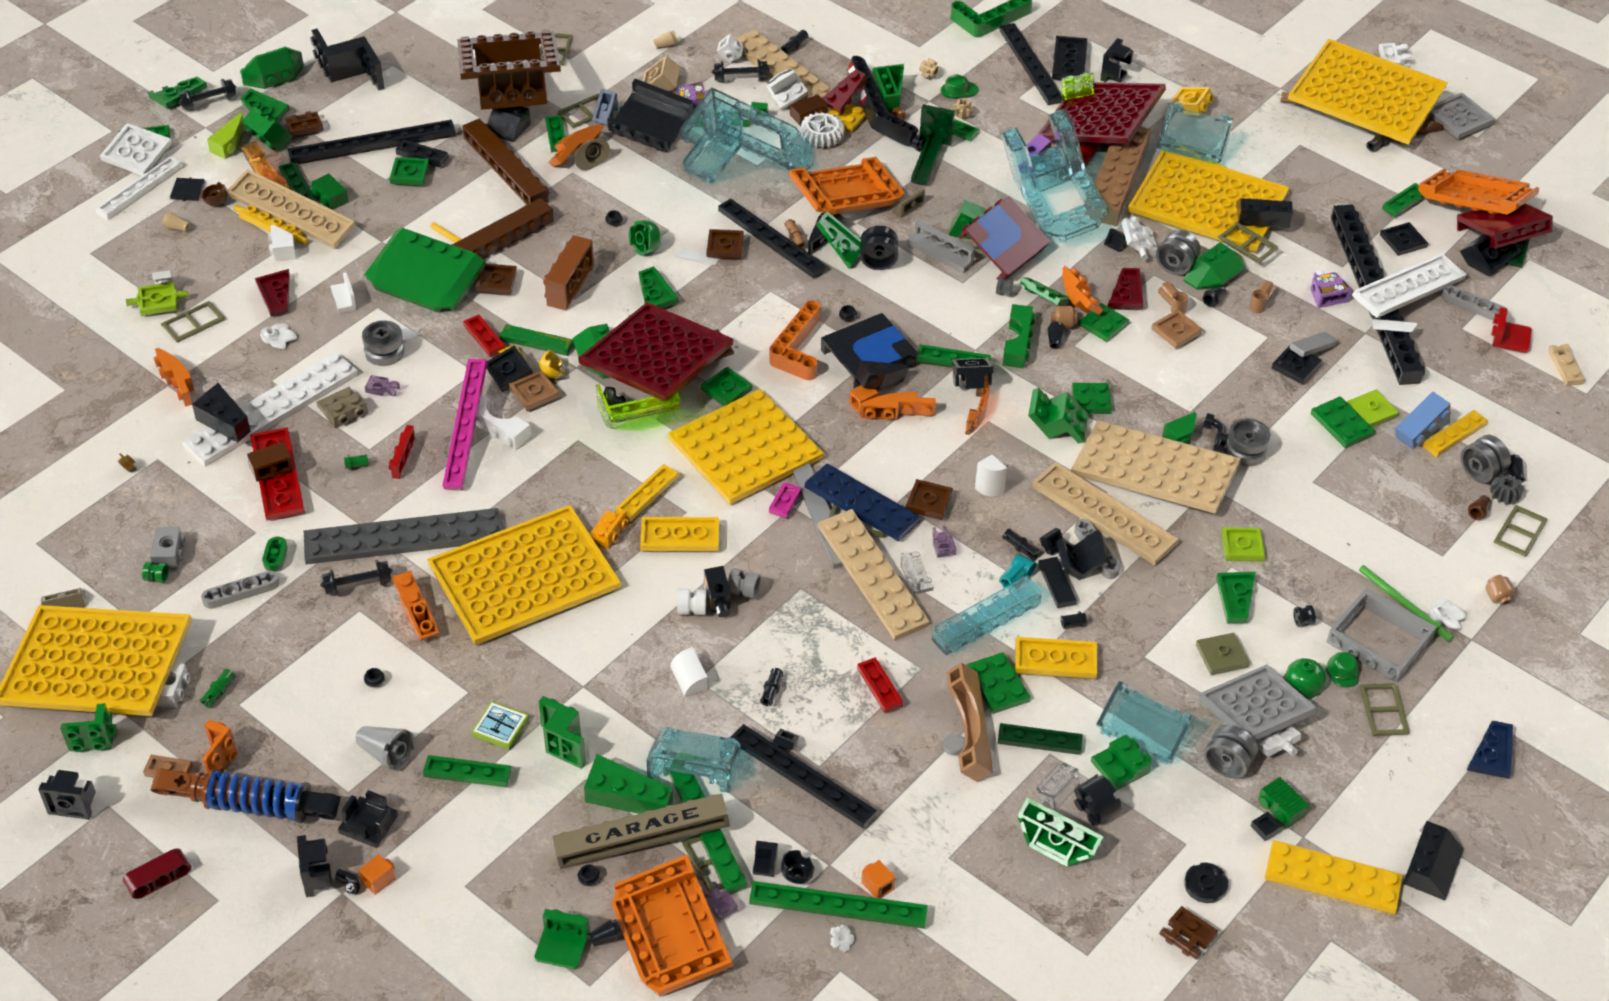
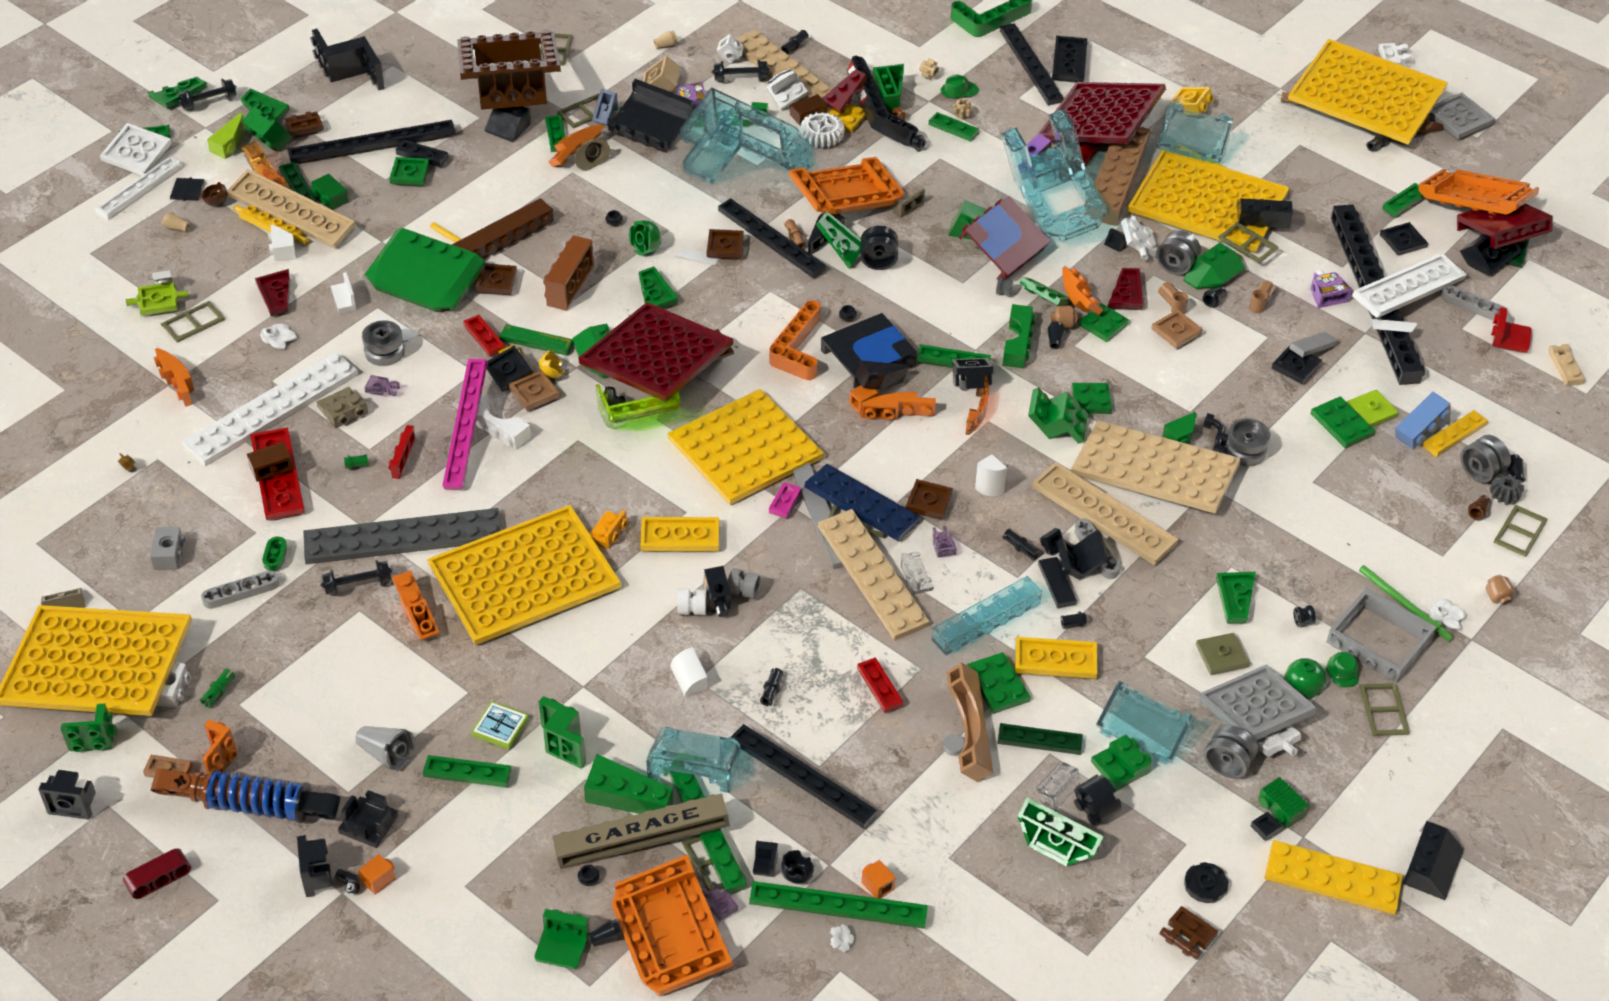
green wheel [142,561,169,583] -> none
black wedge [192,383,251,443] -> none
green wedge [240,46,304,89] -> none
black plate [364,668,385,687] -> none
reddish brown brick [462,118,549,205] -> none
yellow plate [615,464,679,522] -> none
green plate [701,367,753,406] -> none
black plate [773,728,800,750] -> none
light grey fence [907,220,975,273] -> none
dark green bracket [911,104,955,185] -> none
teal piece [999,554,1036,590] -> none
clear neon green plate [1061,73,1095,100] -> none
black panel [1100,38,1134,82] -> none
lime tile [1221,527,1265,561] -> none
dark blue wing [1467,720,1513,779] -> none

